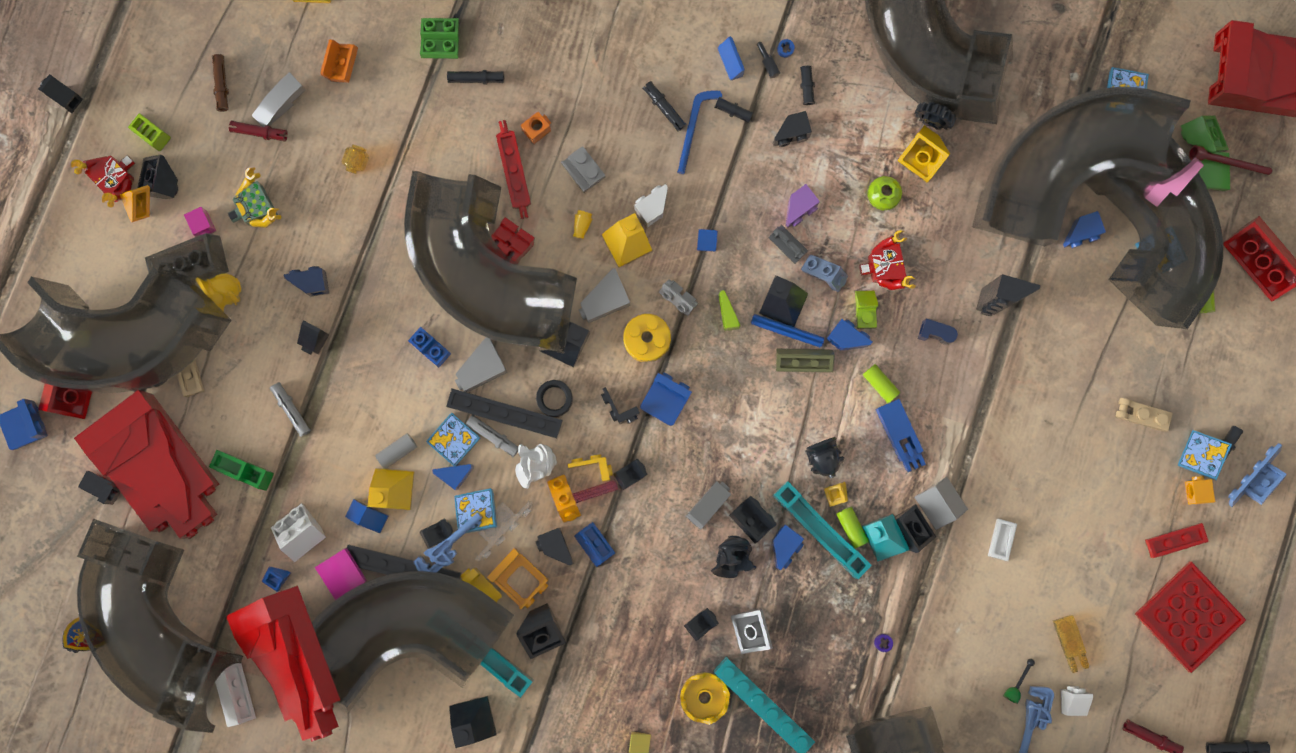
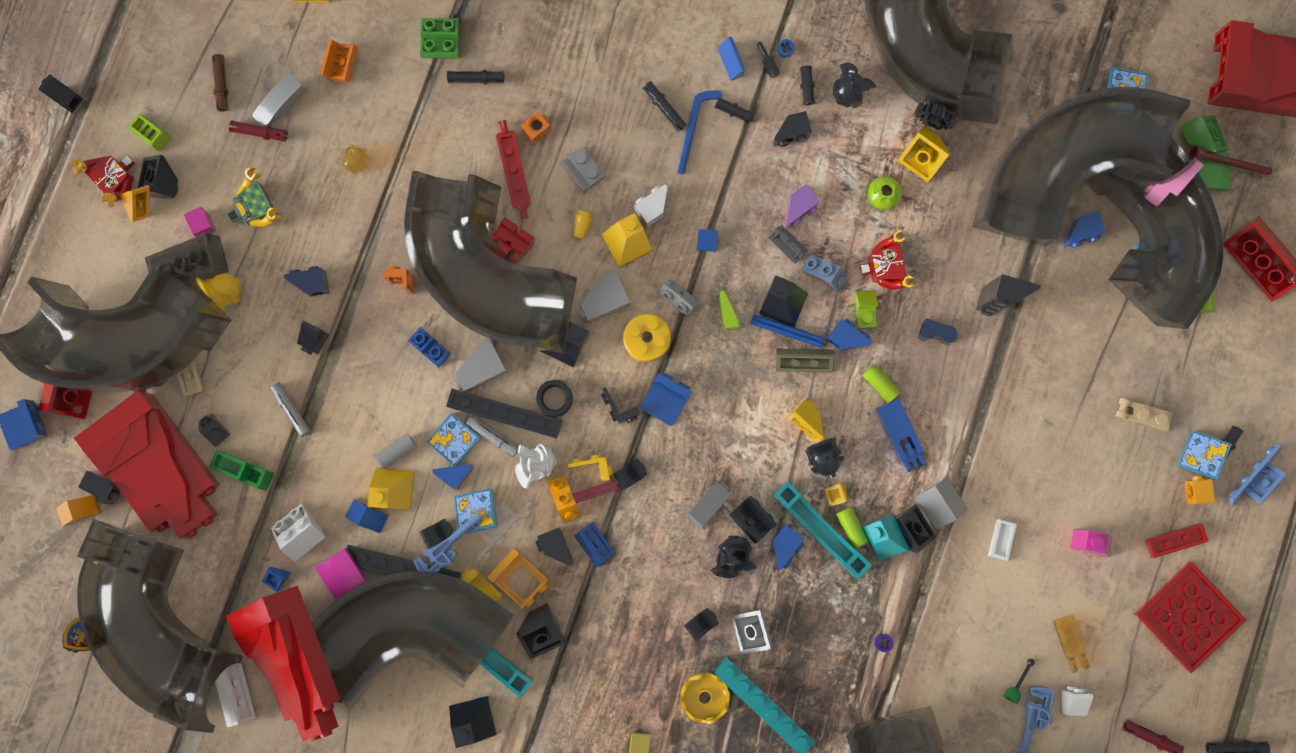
none -> light orange slope [57,495,101,526]
none -> black bracket [198,413,230,447]
none -> orange bracket [383,266,416,294]
none -> yellow slope [788,399,824,443]
none -> black helmet [833,62,876,109]
none -> dark pink slope [1070,530,1113,557]

